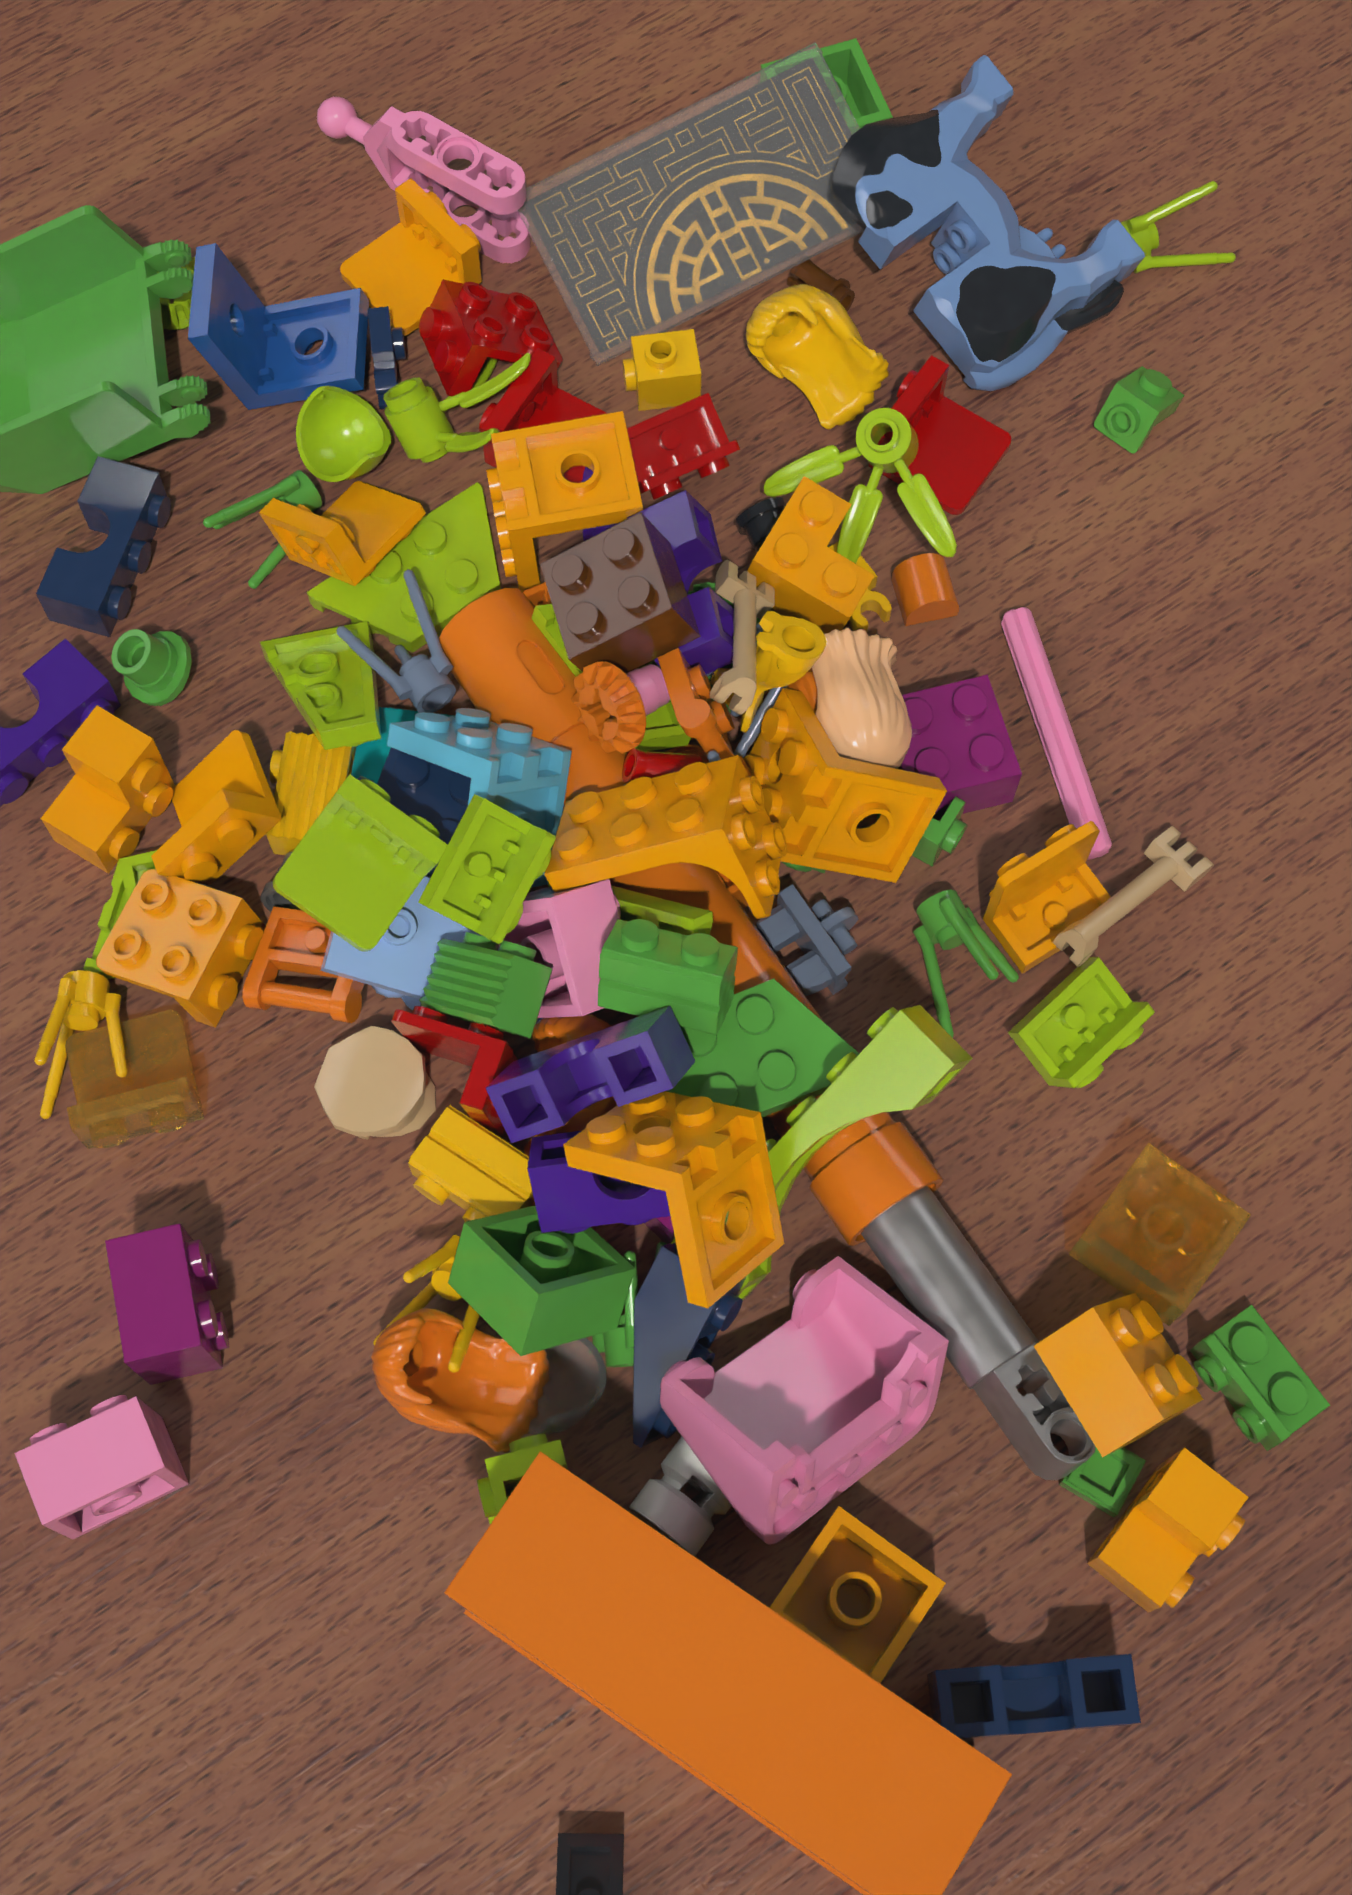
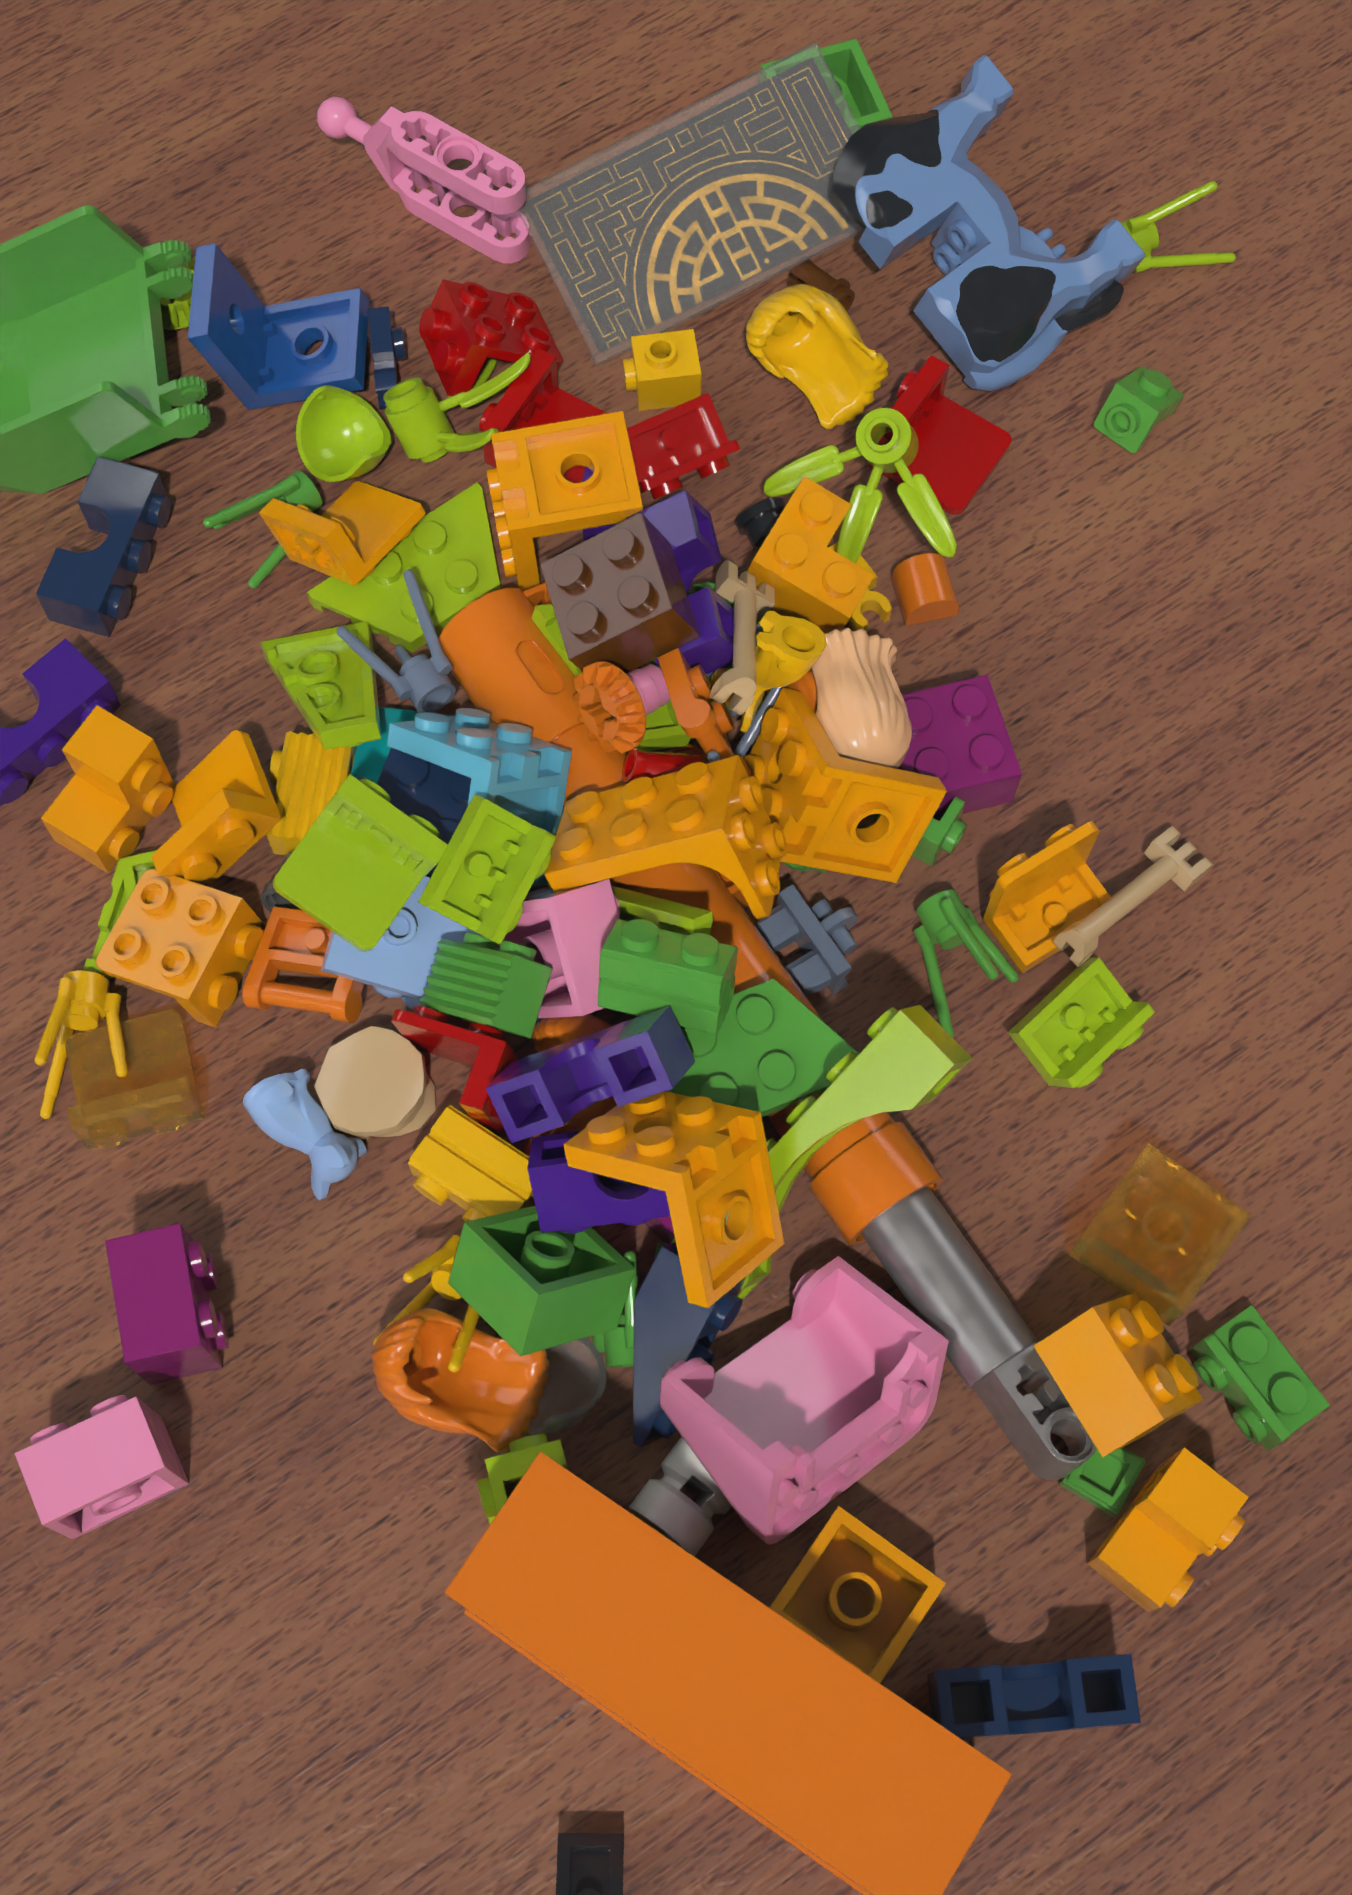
bright green piece [111,629,192,706] -> none
light orange bracket [340,178,482,336] -> none
bright pink axle [1001,607,1112,860] -> none
none -> light blue animal [242,1069,367,1200]

